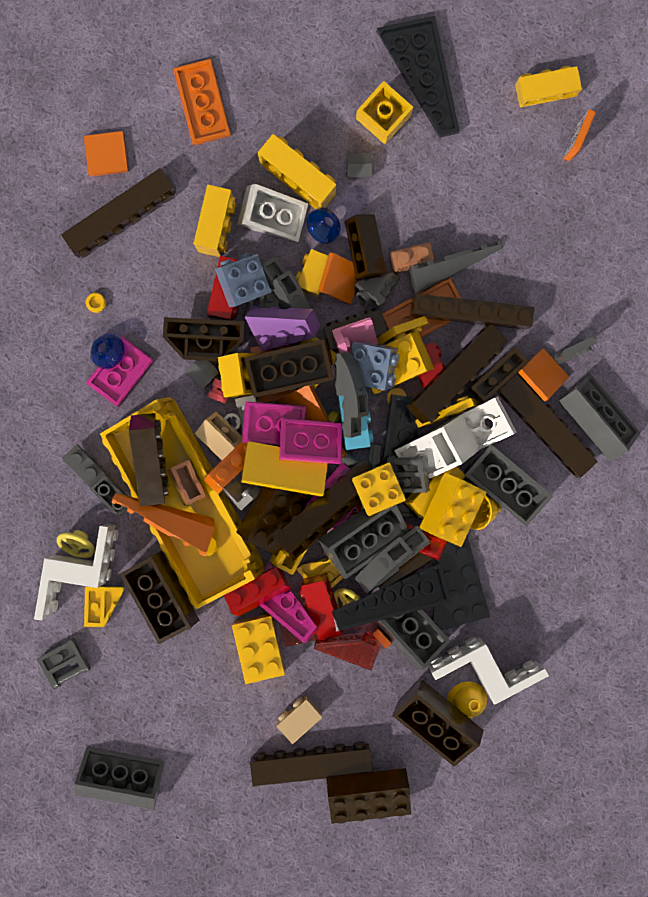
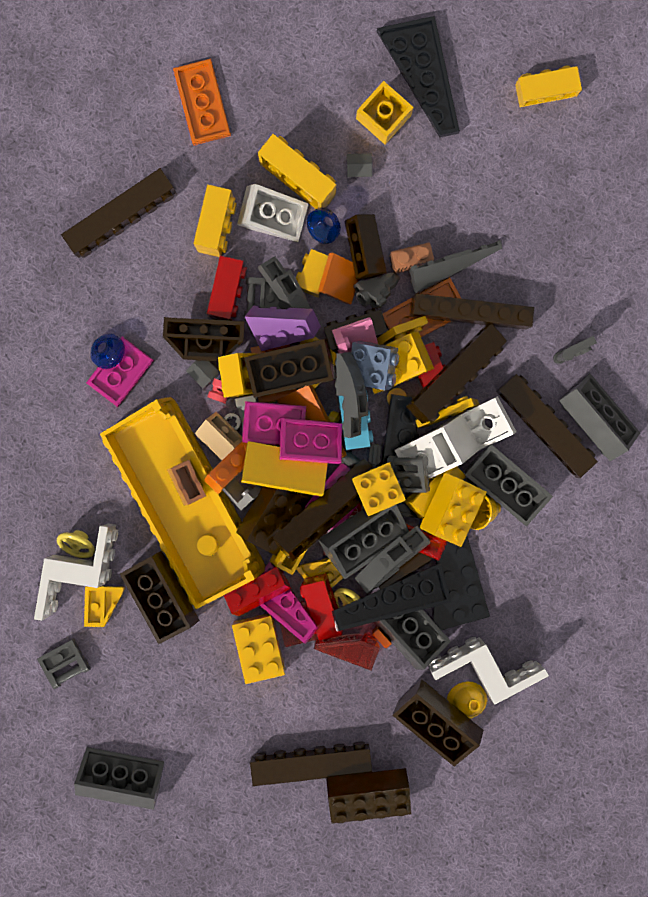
dark grey slope [62,444,127,517] -> none
orange tile [84,131,129,177] -> none
yellow tile [86,293,107,313] -> none
orange wedge [112,493,215,556] -> none
dark brown brick [129,413,169,506] -> none
sand blue brick [215,252,271,307] -> none
tan brick [277,695,322,744] -> none
dark brown brick [468,346,529,404] -> none
orange tile [518,348,569,401] -> none
orange tile [563,109,596,161] -> none

